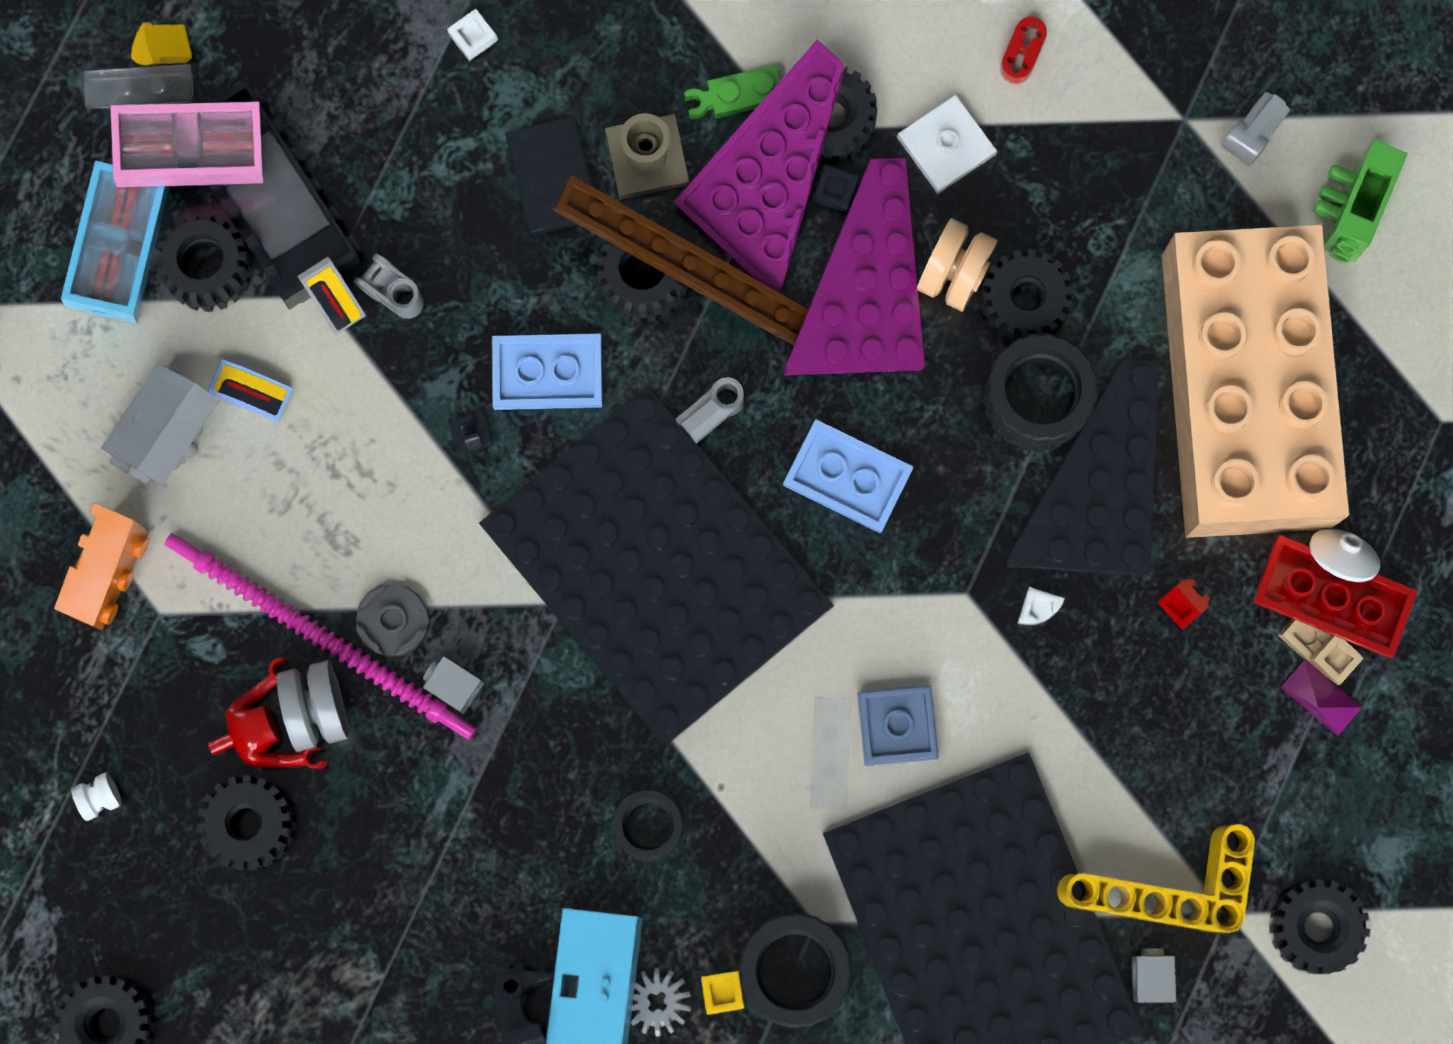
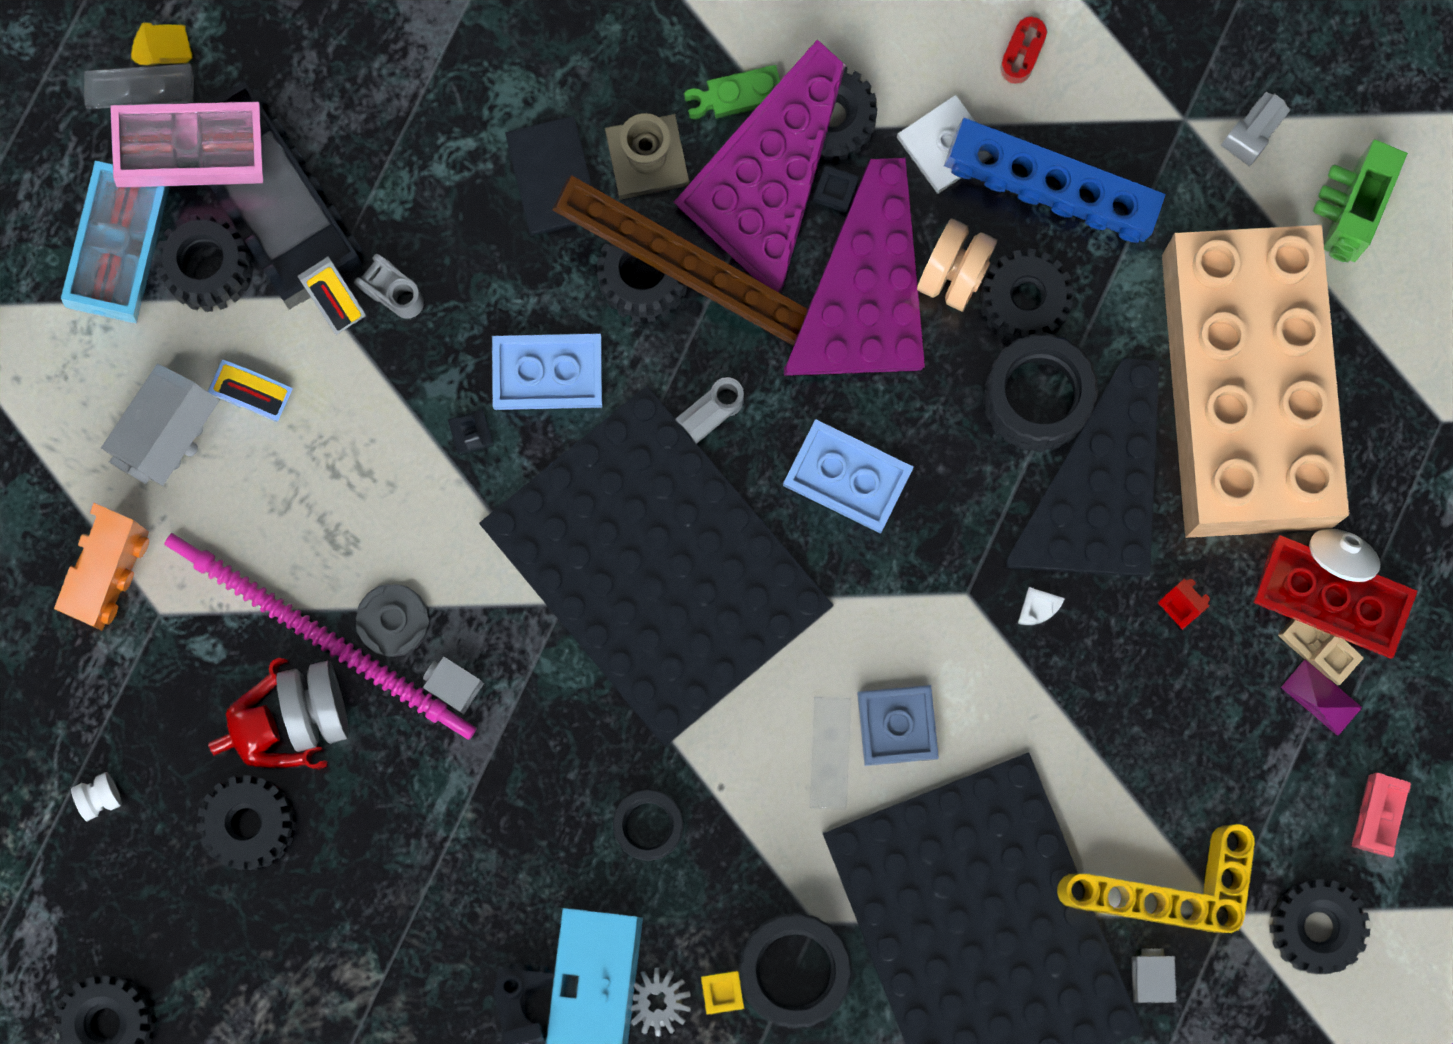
white plate [447,9,498,61] -> none
none -> blue brick [944,118,1166,243]
none -> coral hinge [1351,773,1411,858]

